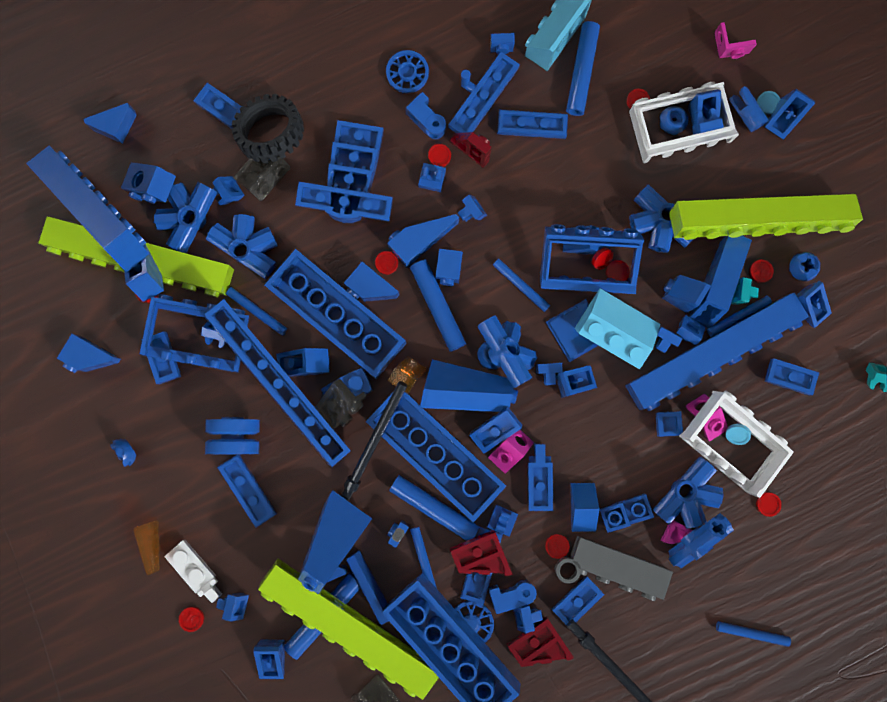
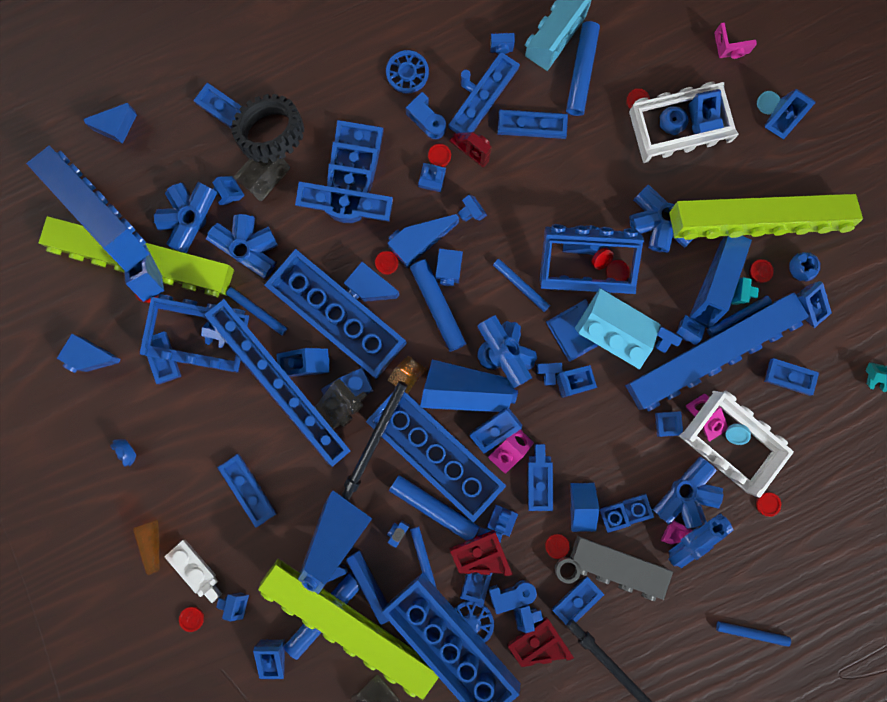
blue brick [121,162,176,204] -> none
blue wheel [205,417,260,454] -> none
blue slope [662,275,711,313] -> none
blue hinge [729,86,769,132] -> none

